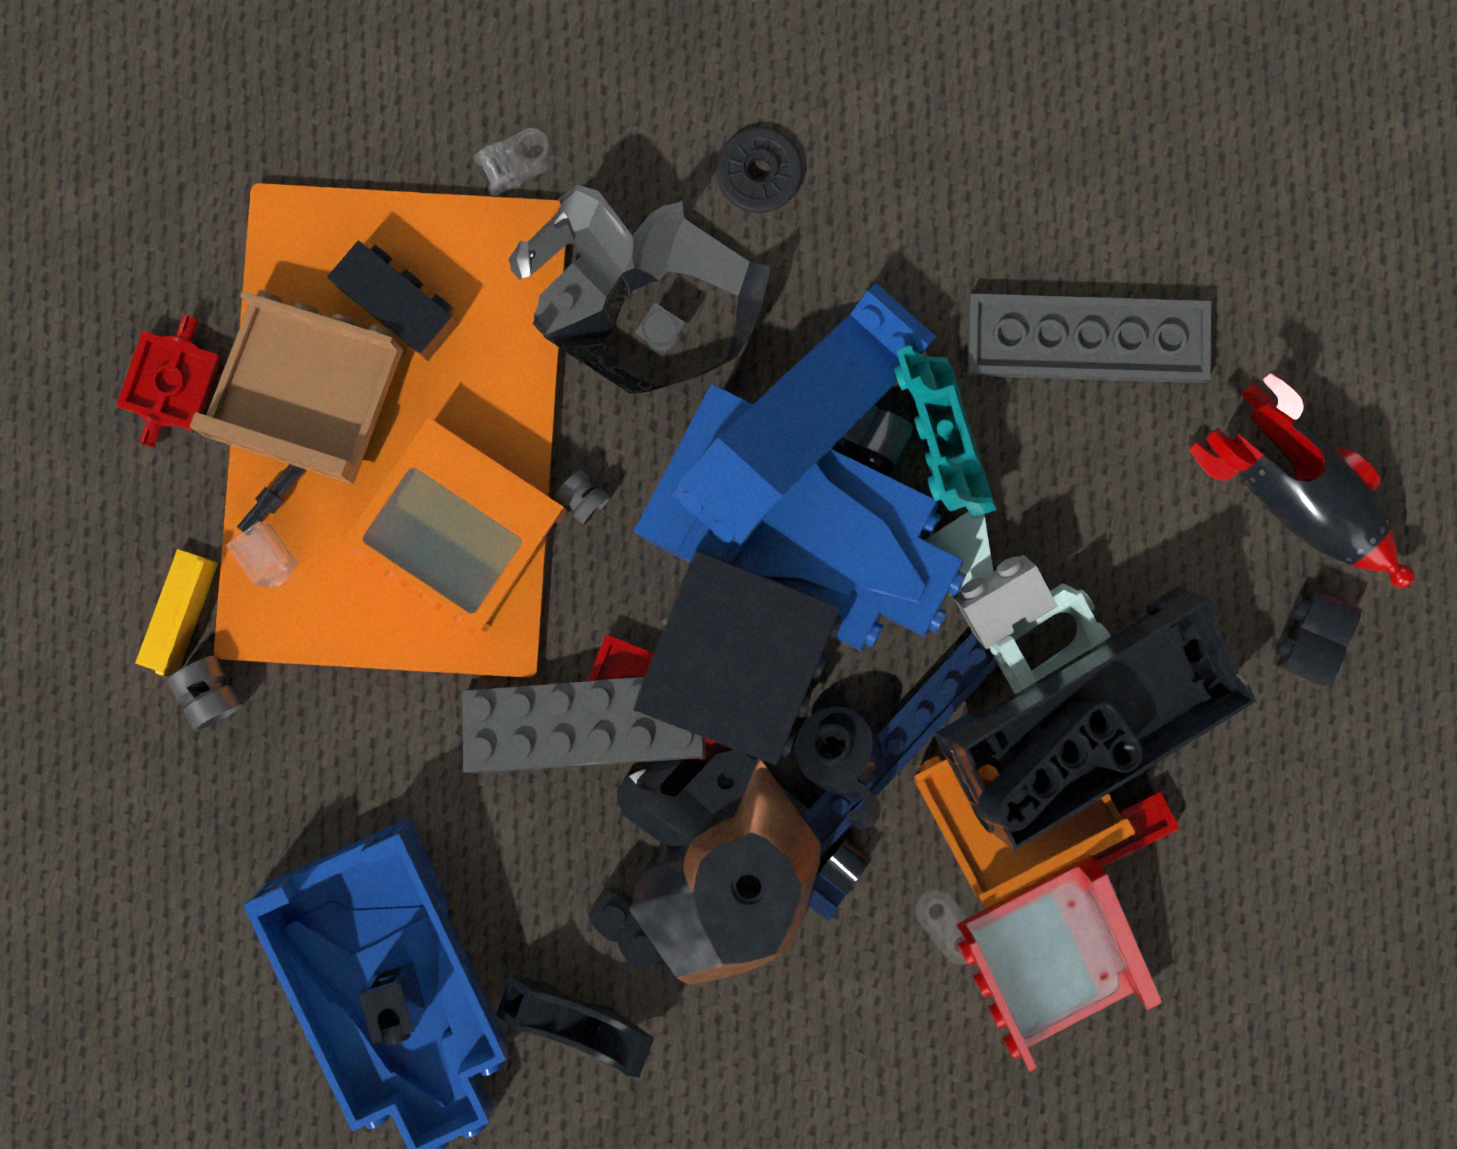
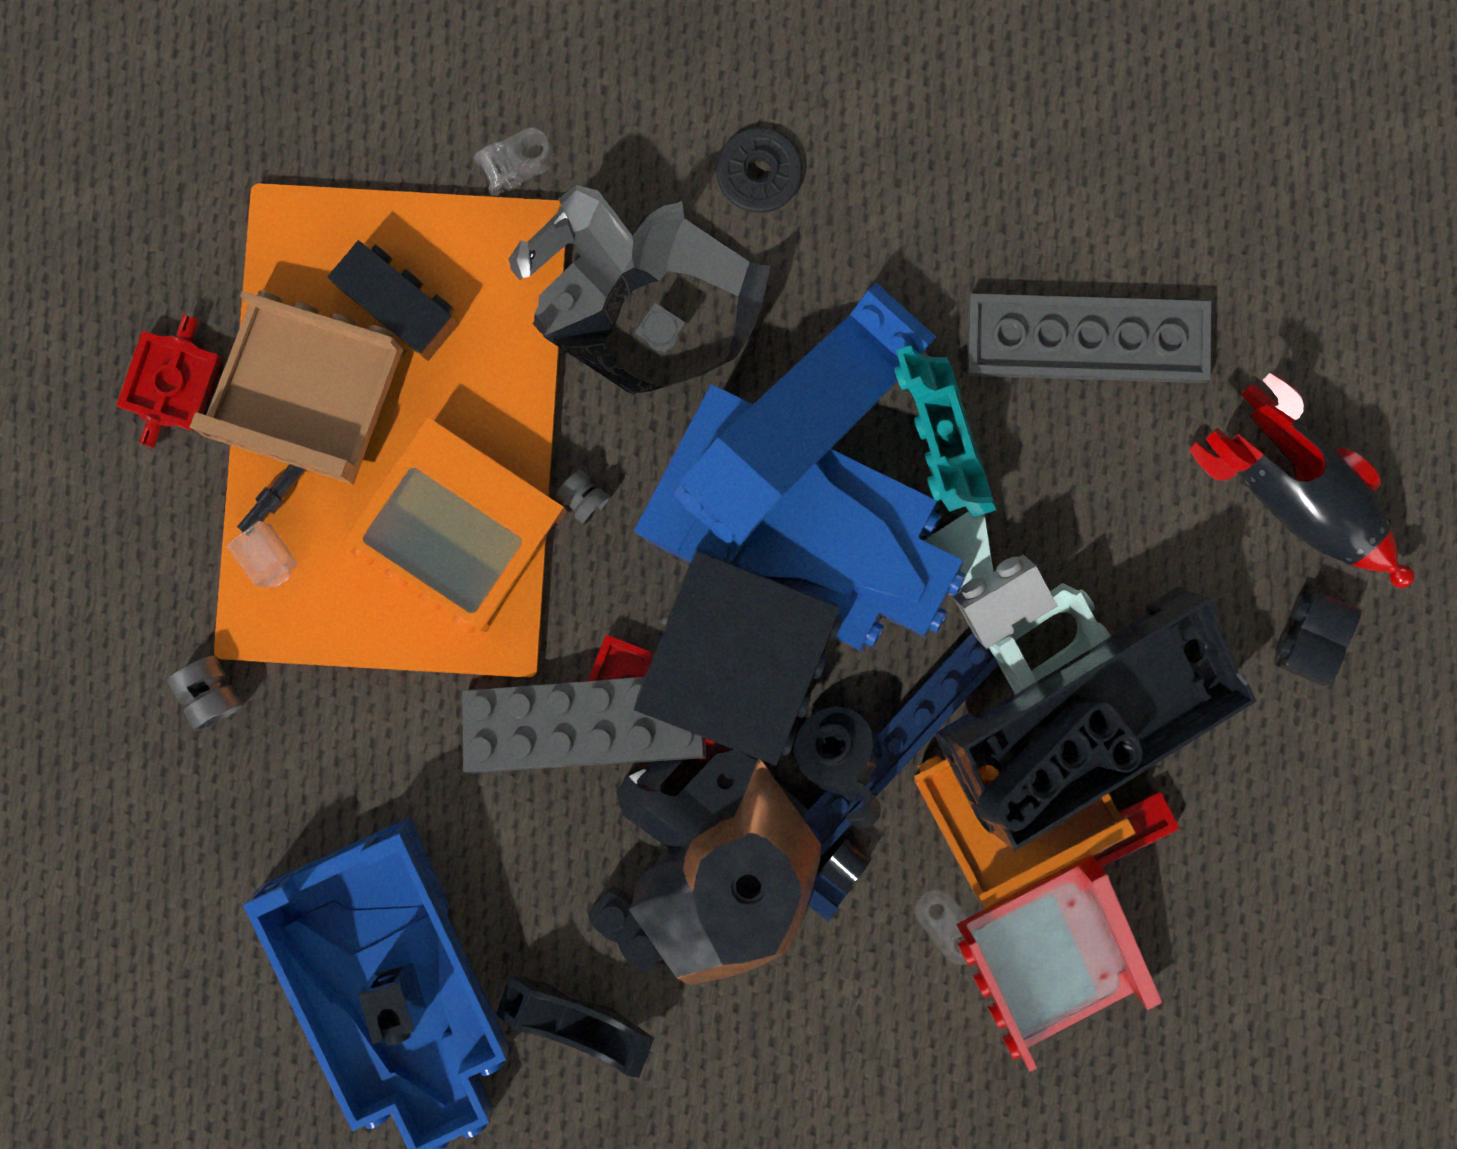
yellow panel [135,549,219,676] -> none
black brick [831,405,914,477] -> none

